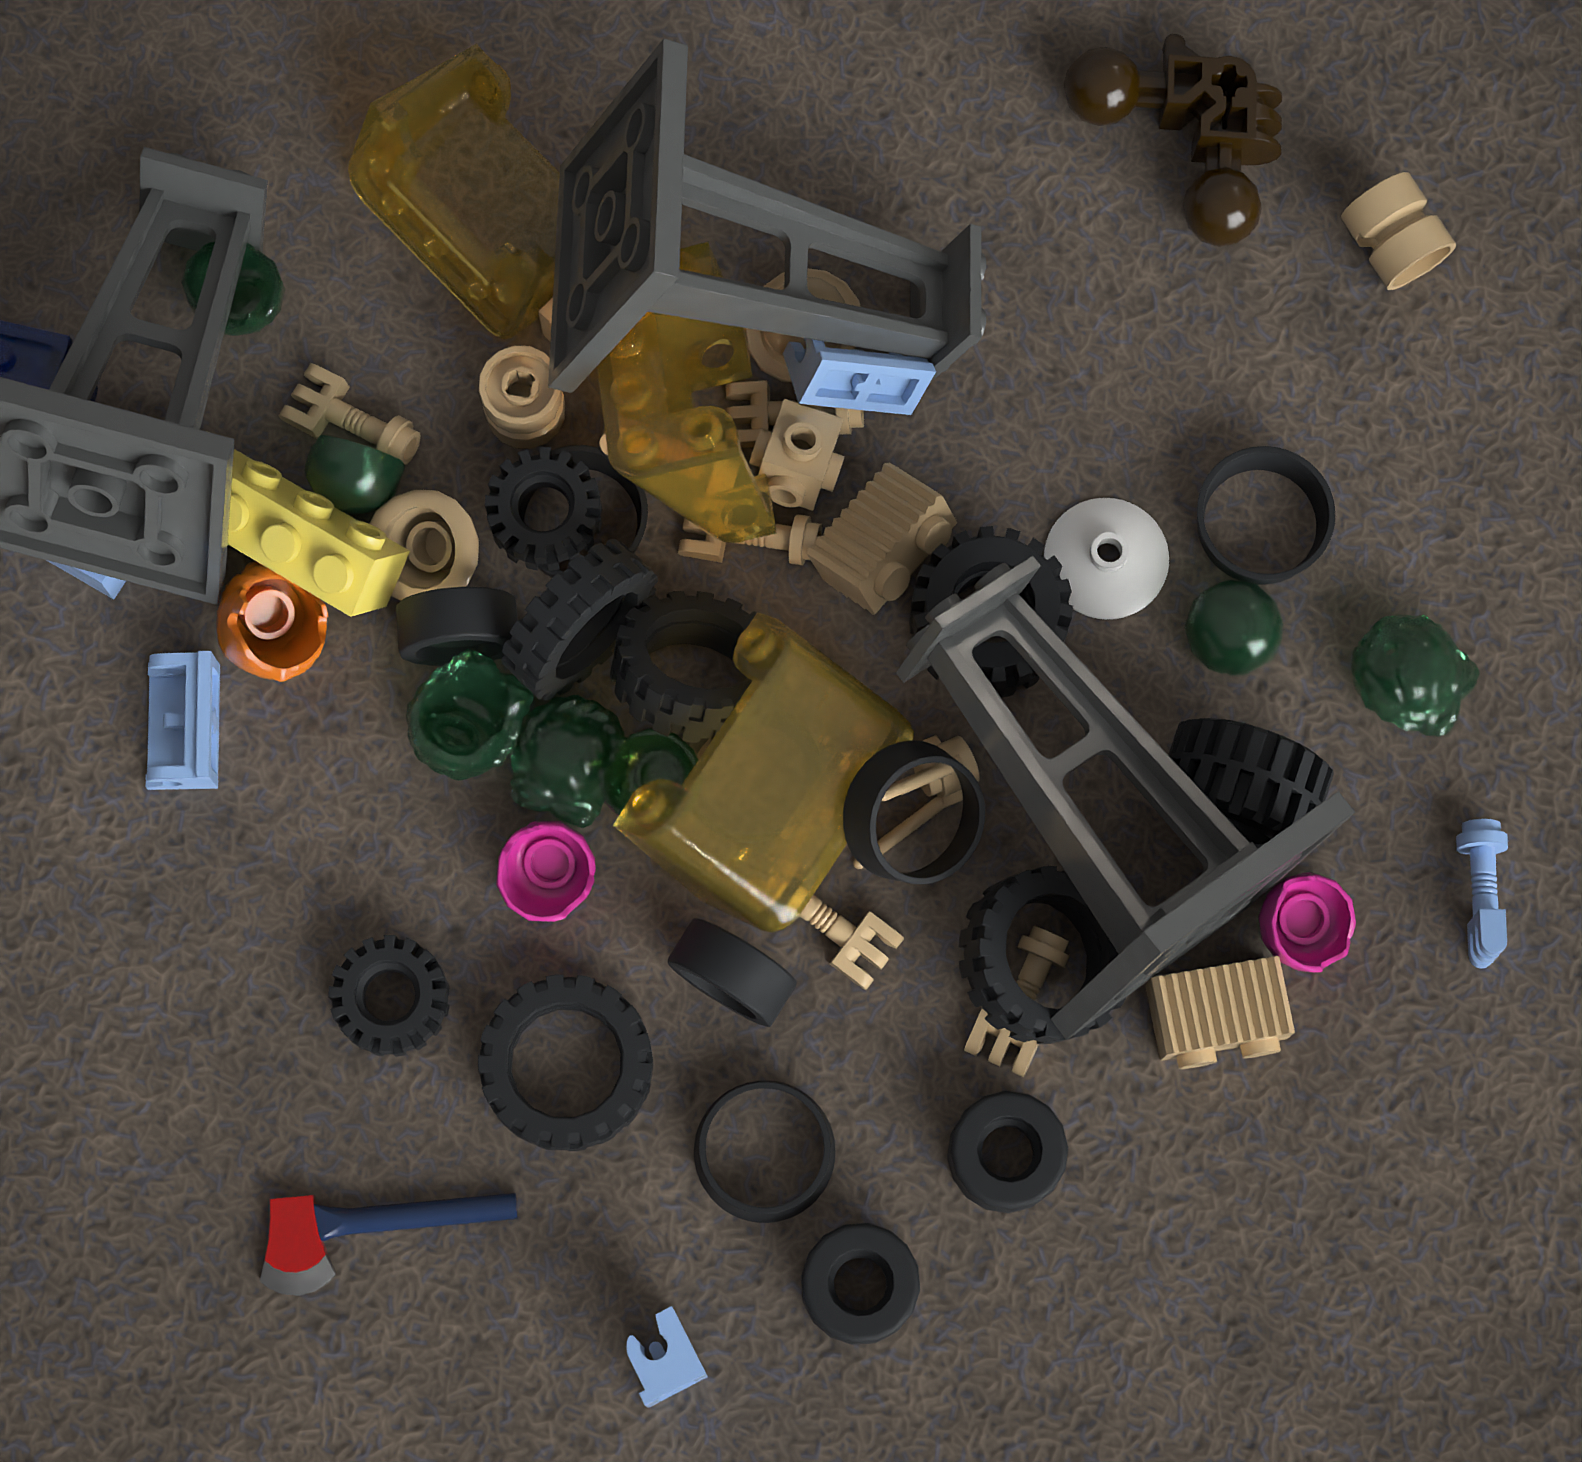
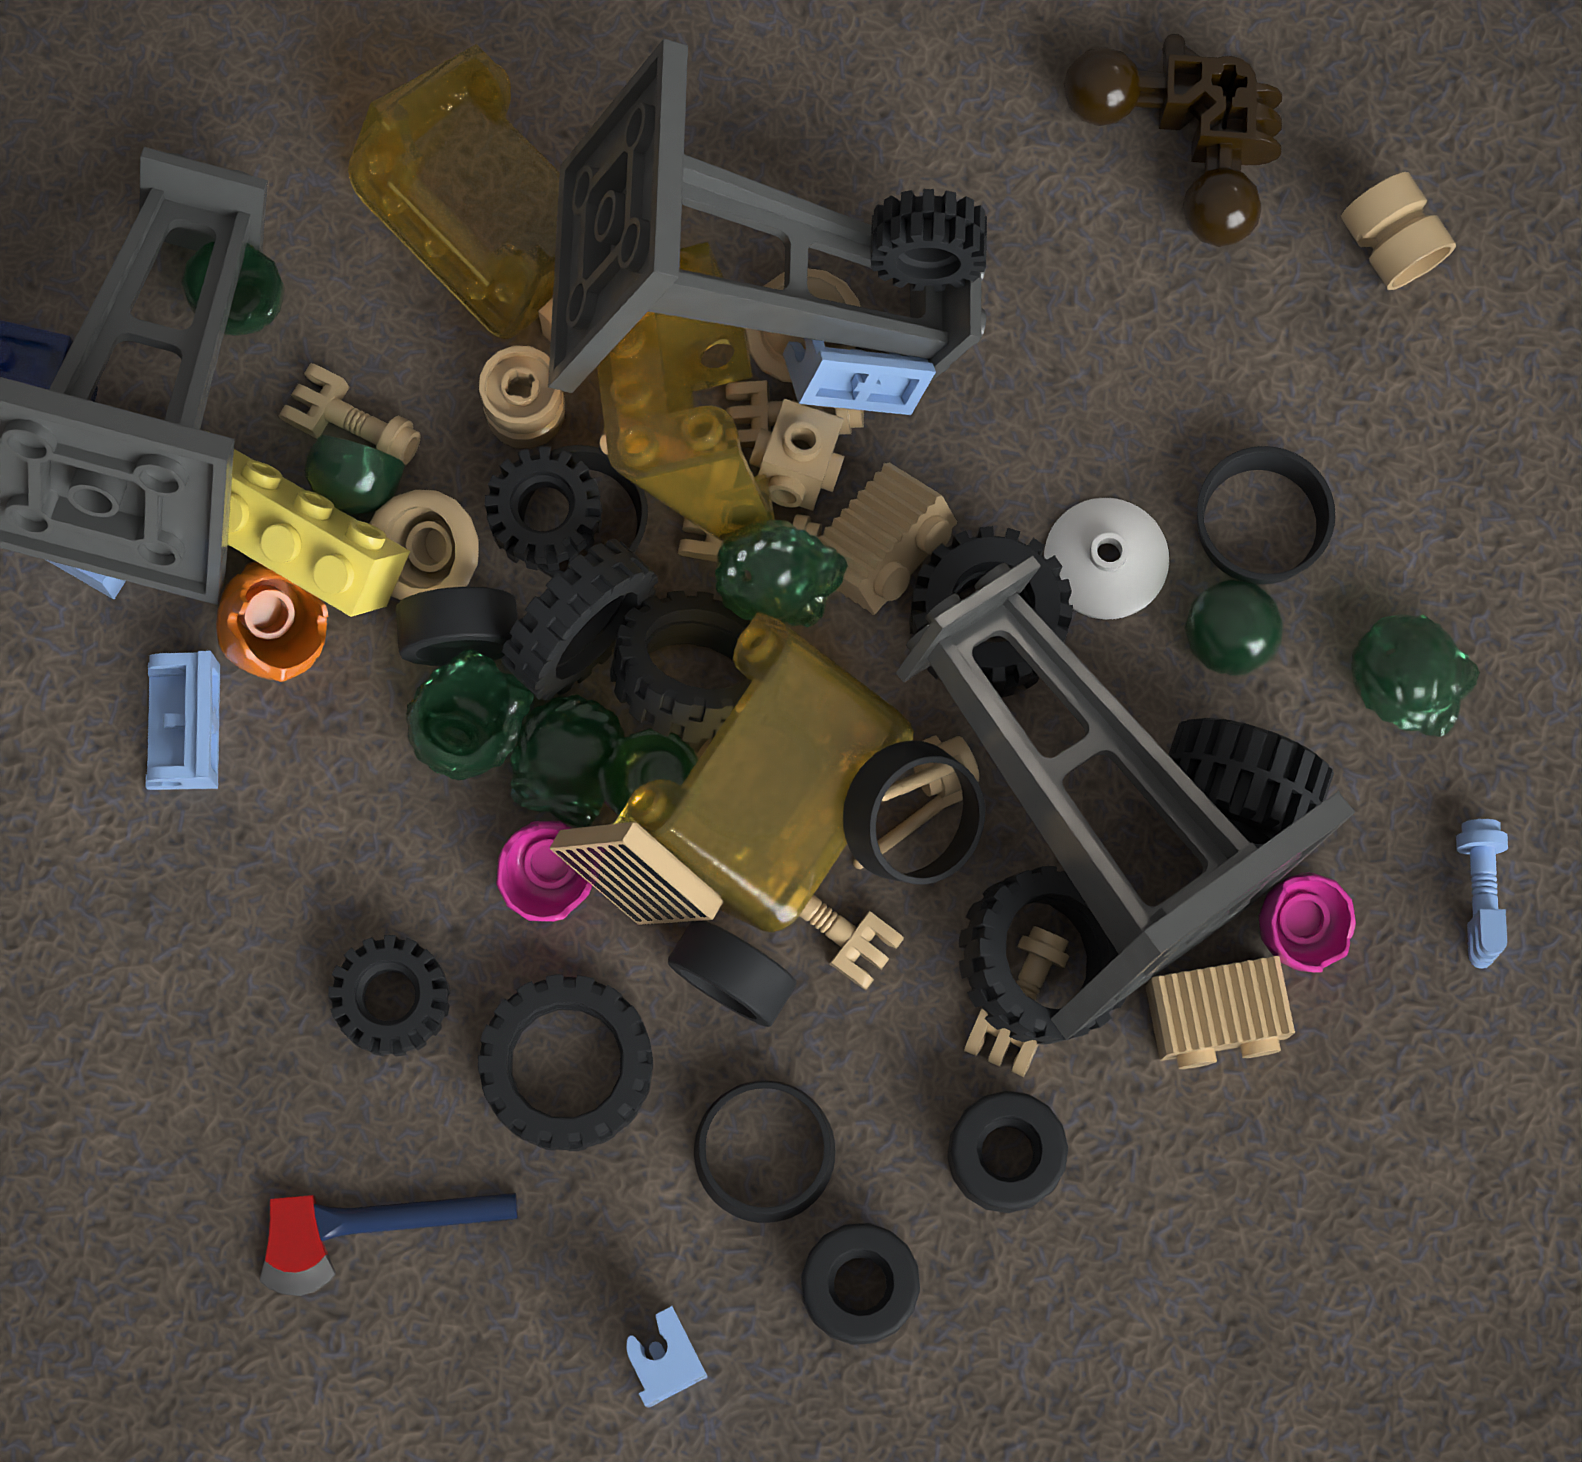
none -> tan tile [549,822,723,925]
none -> clear green hair [715,520,848,627]
none -> black tyre [870,189,987,292]

